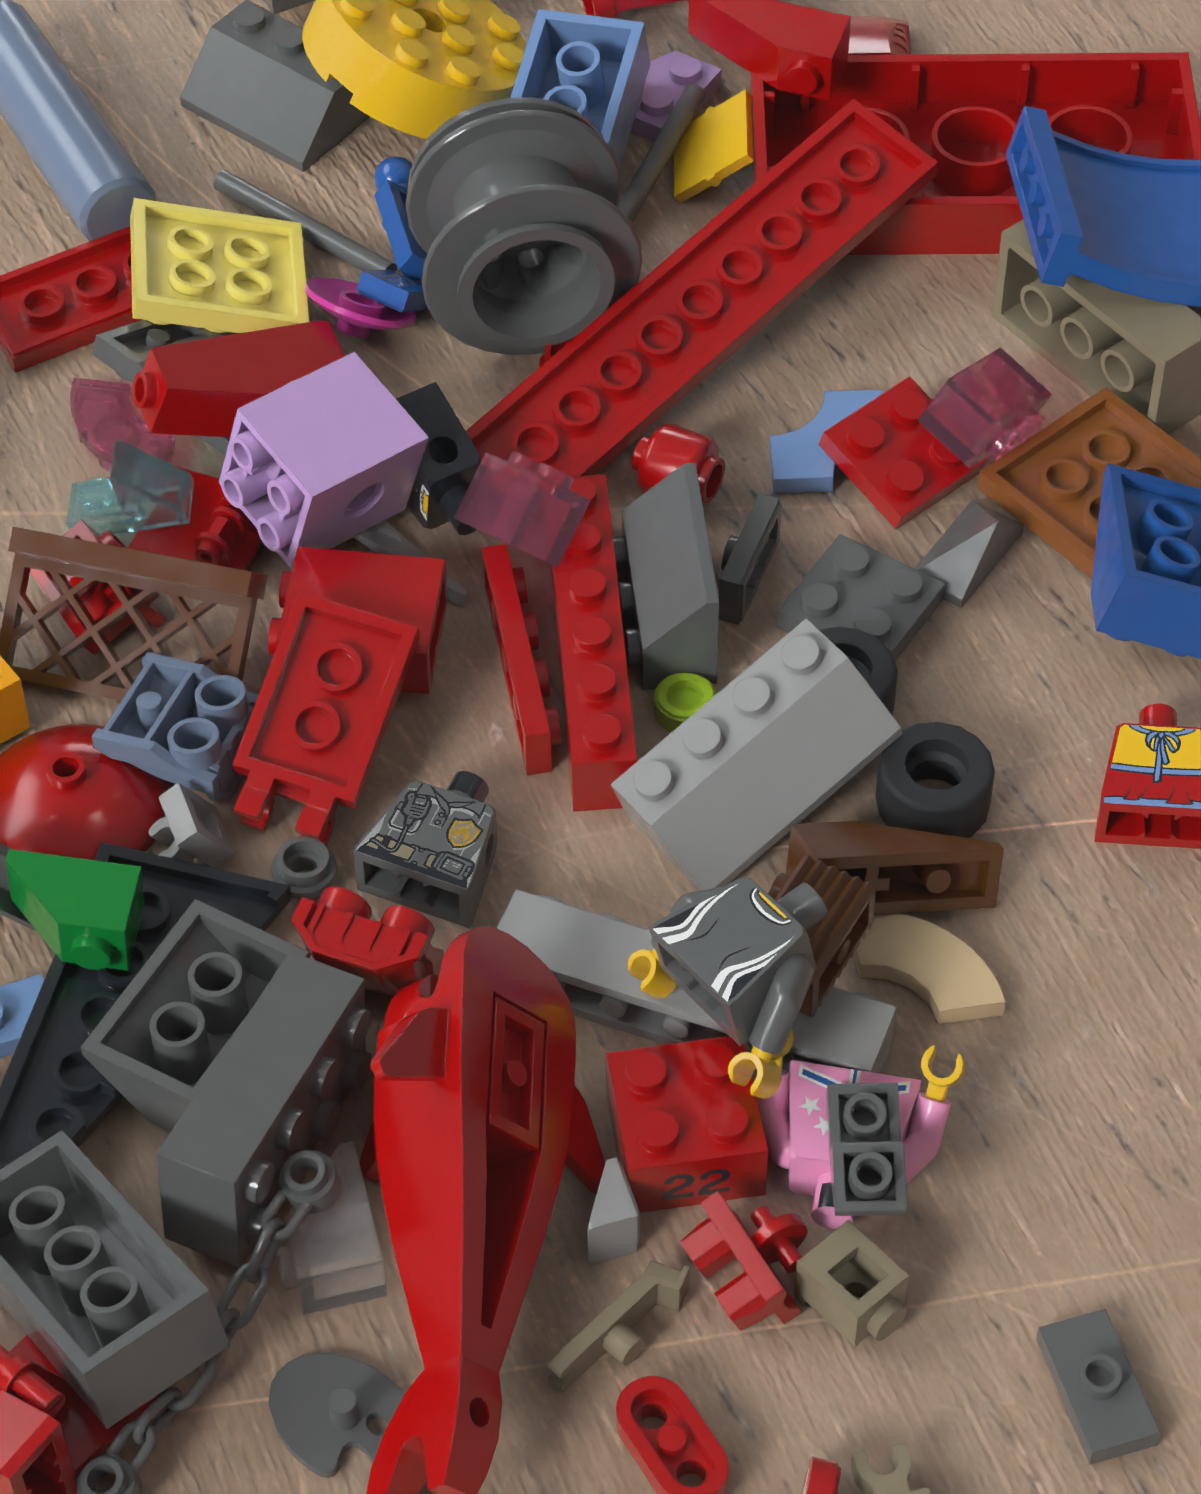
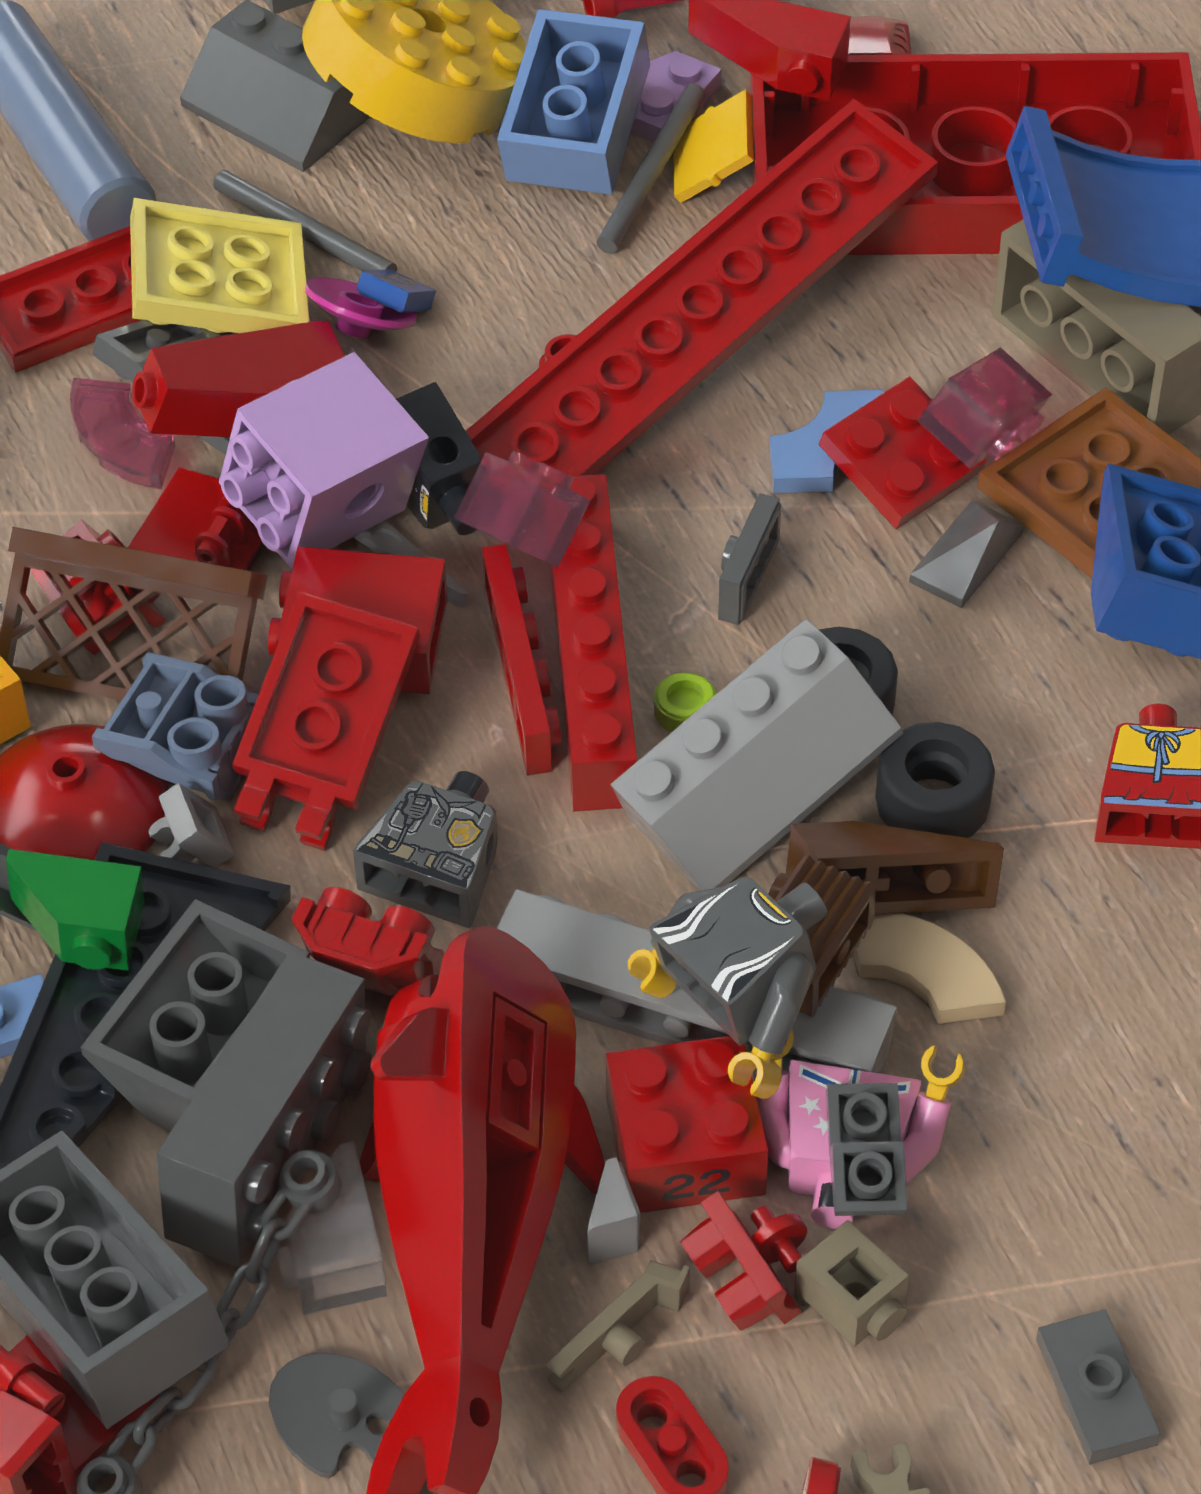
clear light blue slope [66,441,194,535] -> none
dark grey plate [271,836,337,899] -> none
blue plate [374,156,427,281] -> none
dark grey wheel [406,97,642,355] -> none
dark grey slope [613,463,719,690] -> none
red head [632,424,725,503] -> none
dark grey plate [776,534,946,661] -> none

